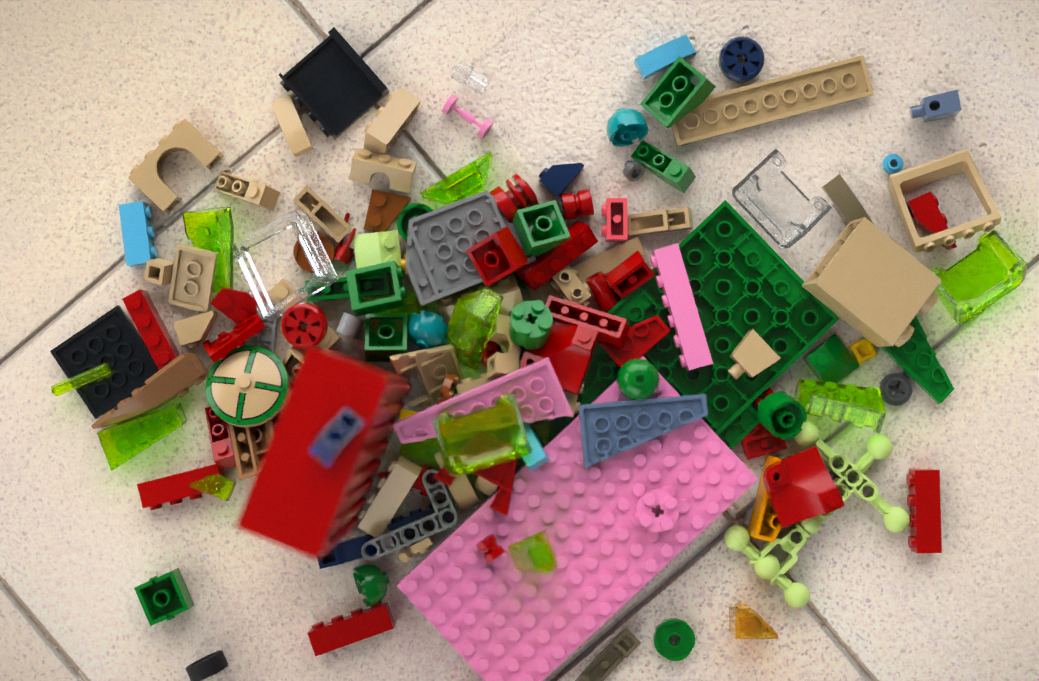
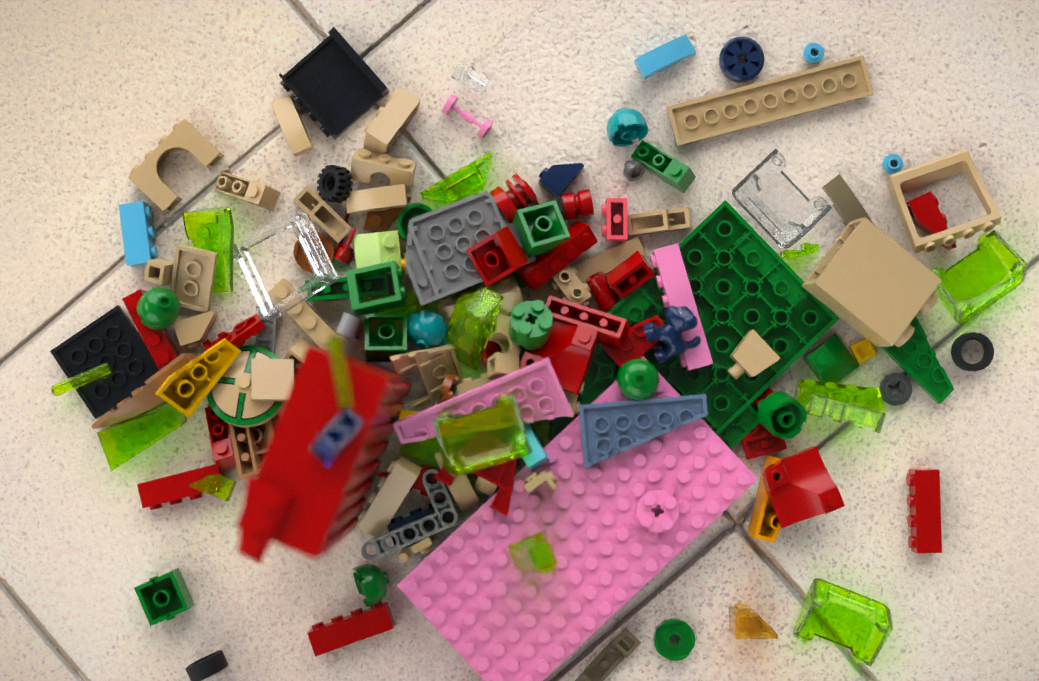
red wing [210,287,268,324] -> none
red wheel [281,303,328,349] -> none
dark blue slope [318,534,377,569] -> none
red wheel [476,534,505,563] -> none
green slope [640,56,716,128] -> none
yellowish green piece [724,421,910,608] -> none
sand blue torso [910,90,962,122] -> none
none -> green cylinder [136,287,181,330]
none -> yellow wedge [155,338,241,418]
none -> red wing [238,475,293,563]
none -> tan tile [251,358,294,401]
none -> black tyre [317,165,353,203]
none -> clear neon green axle [327,336,353,408]
none -> tan slope [346,184,408,214]
none -> tan bracket [524,470,558,492]
none -> dark blue animal [643,305,701,365]
none -> clear neon green slope [780,243,819,260]
none -> clear neon green windscreen [793,578,893,667]
none -> medium azure plate [803,43,824,64]
none -> black tyre [951,332,994,371]

